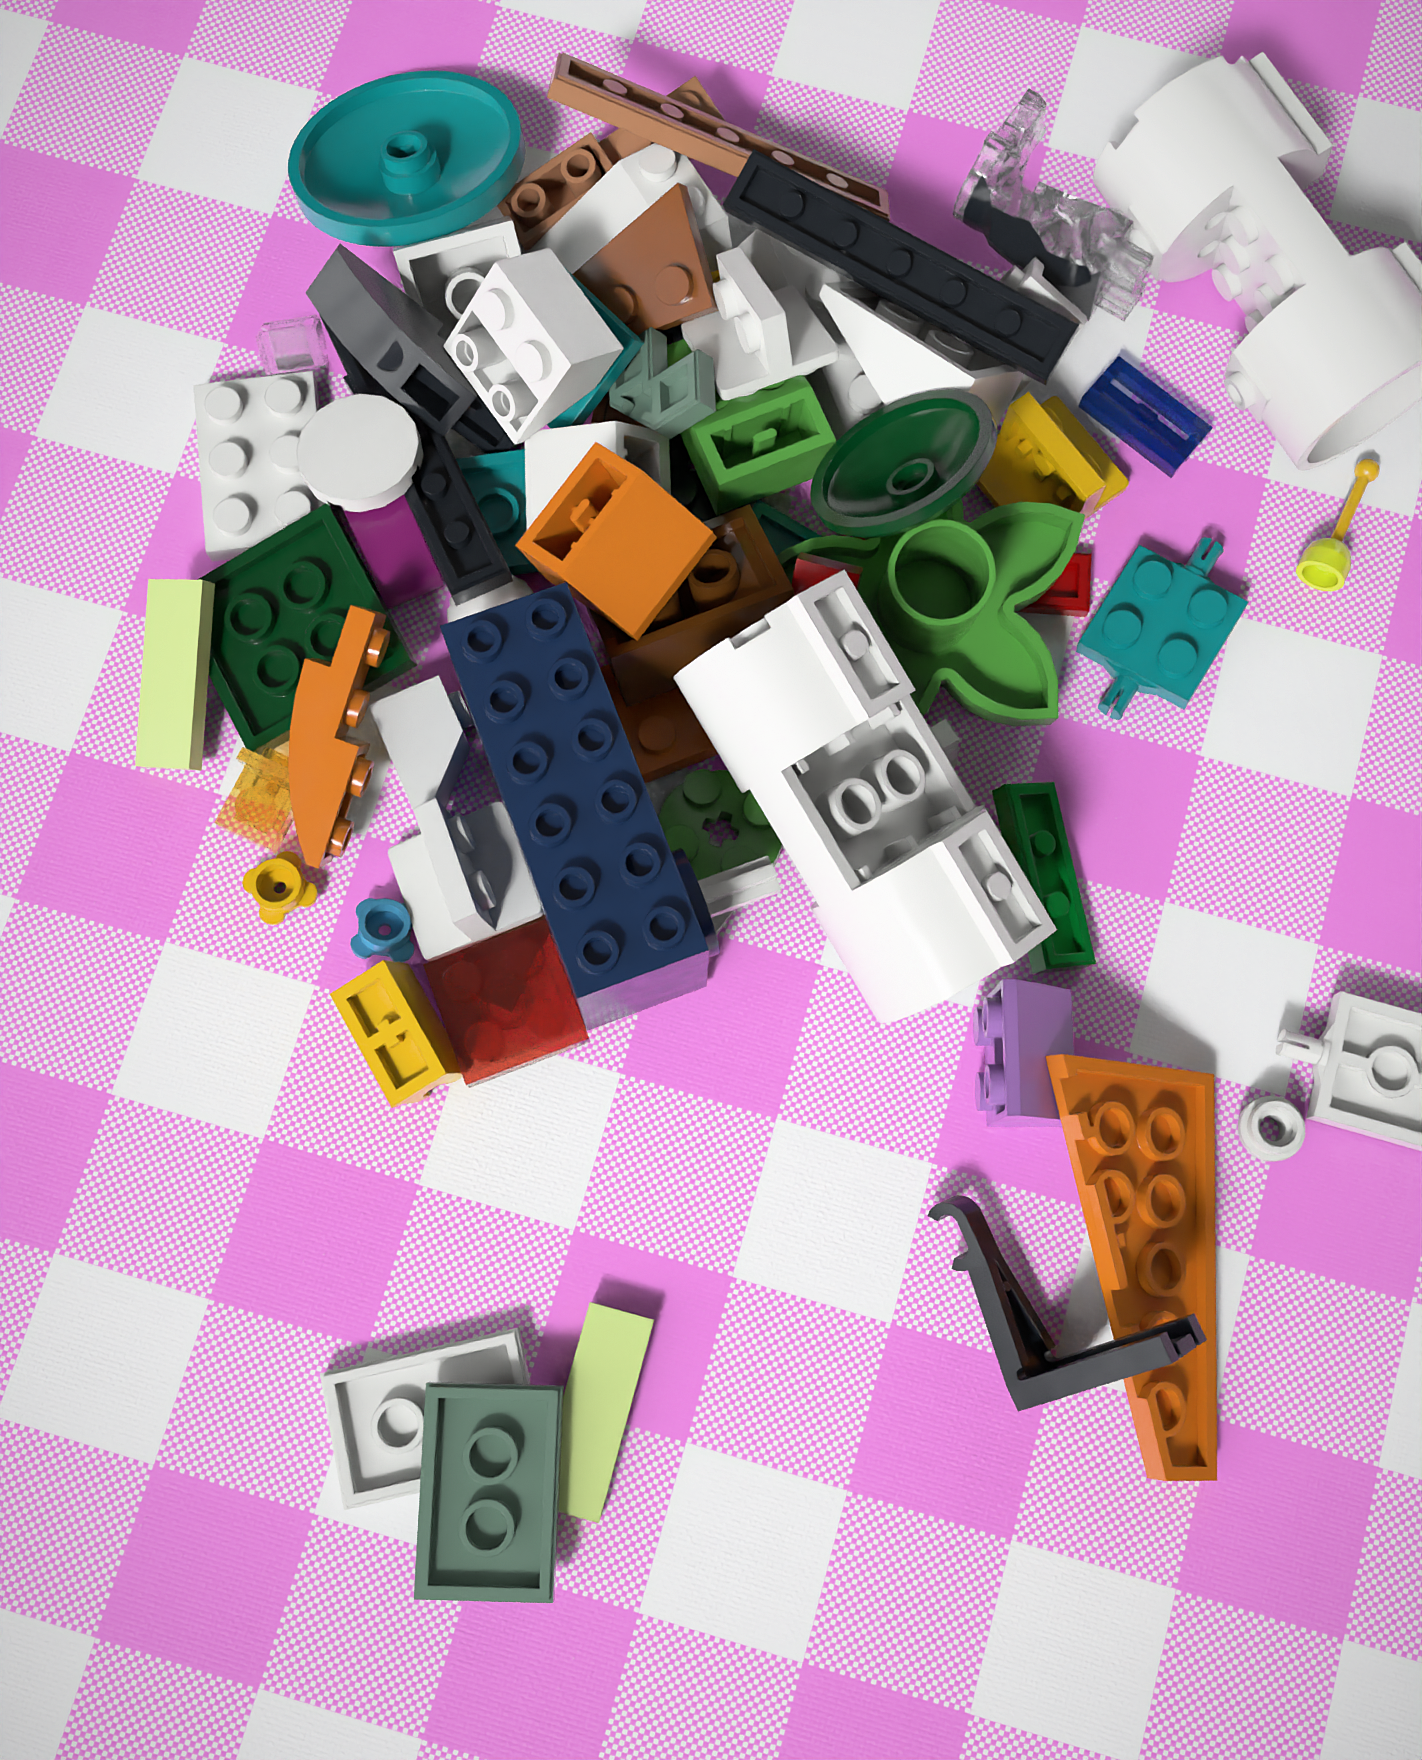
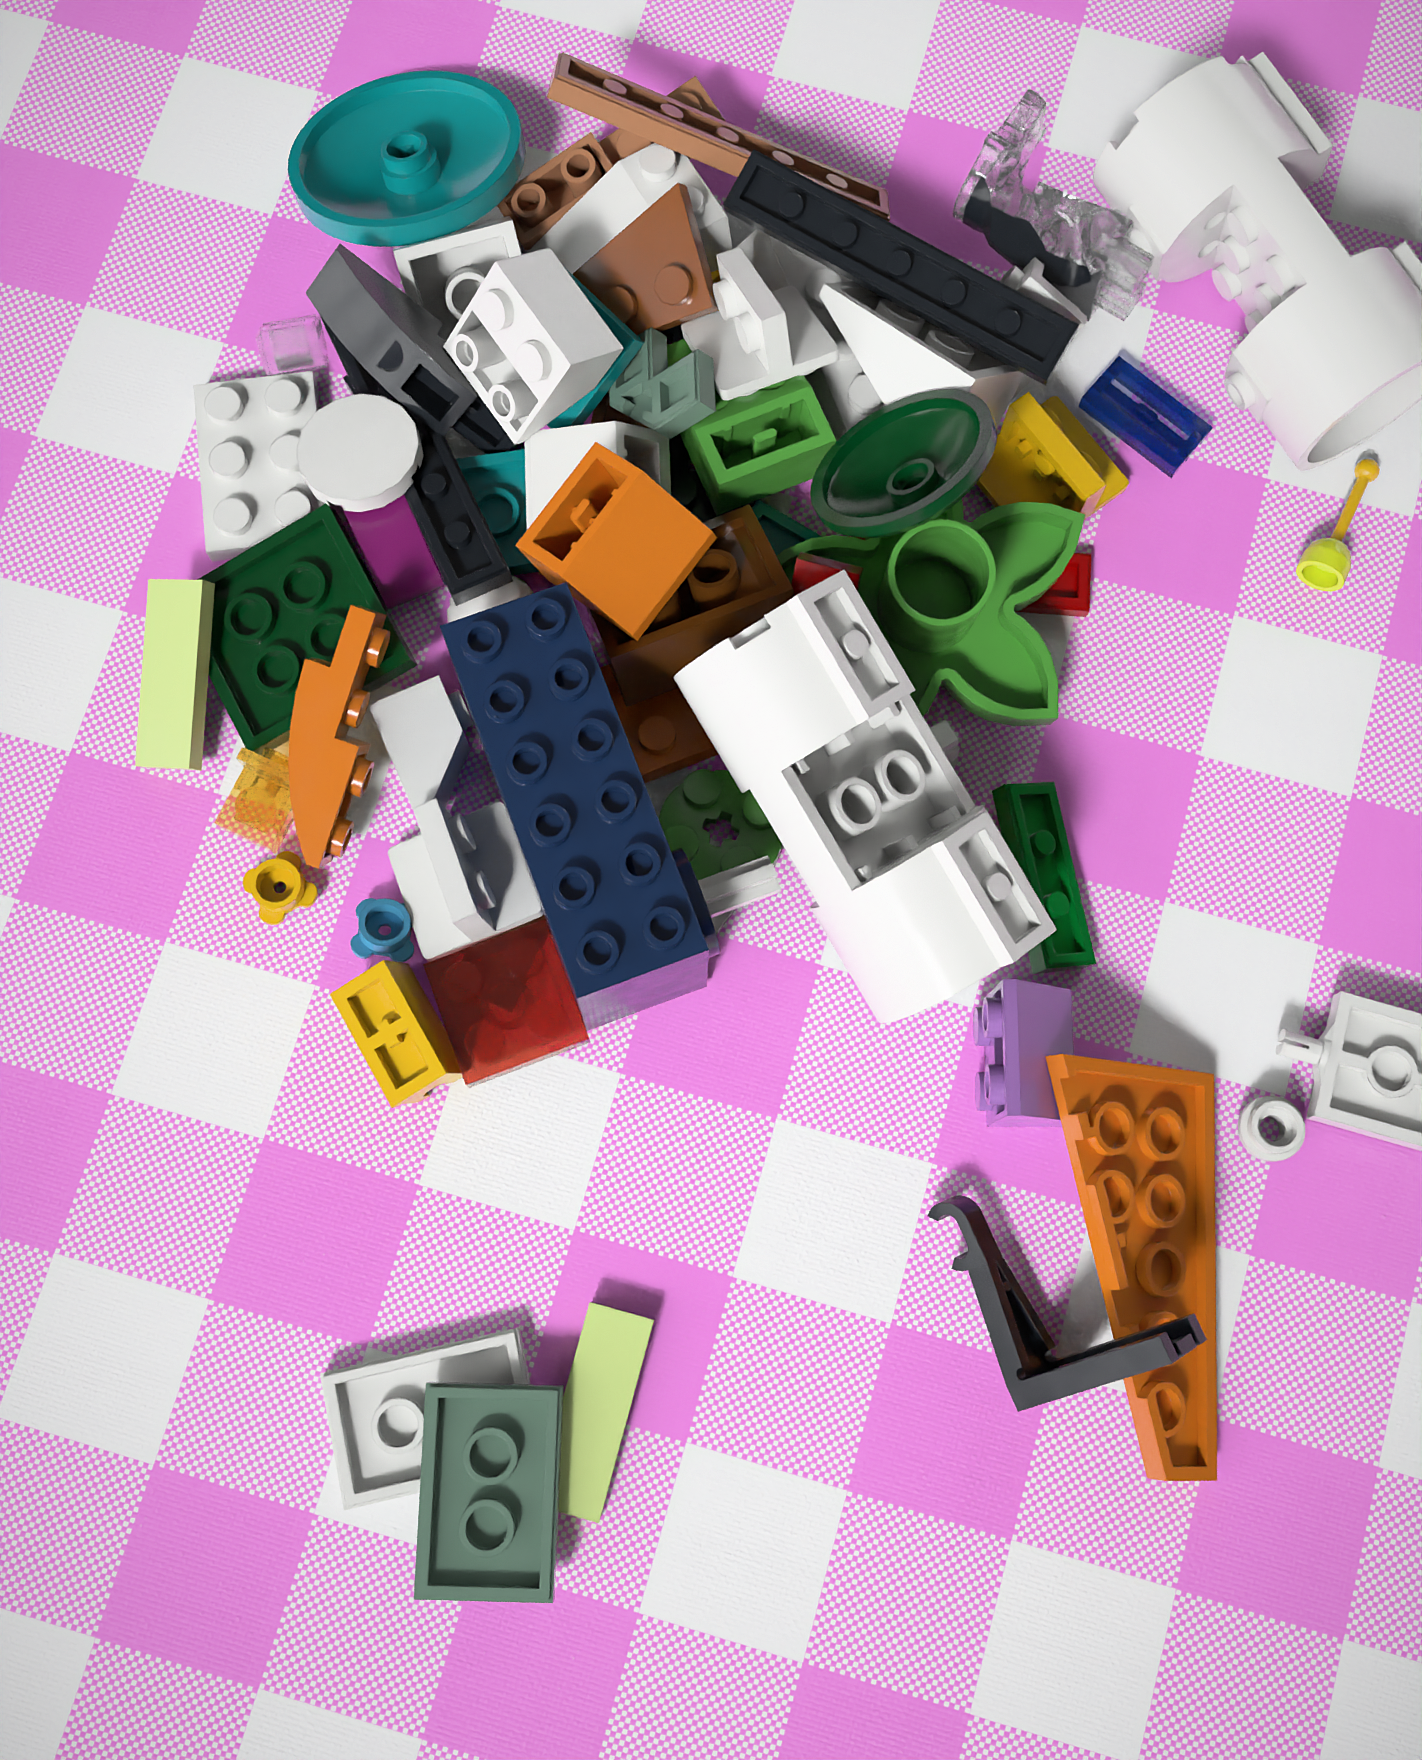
teal plate [1076,537,1249,720] -> none

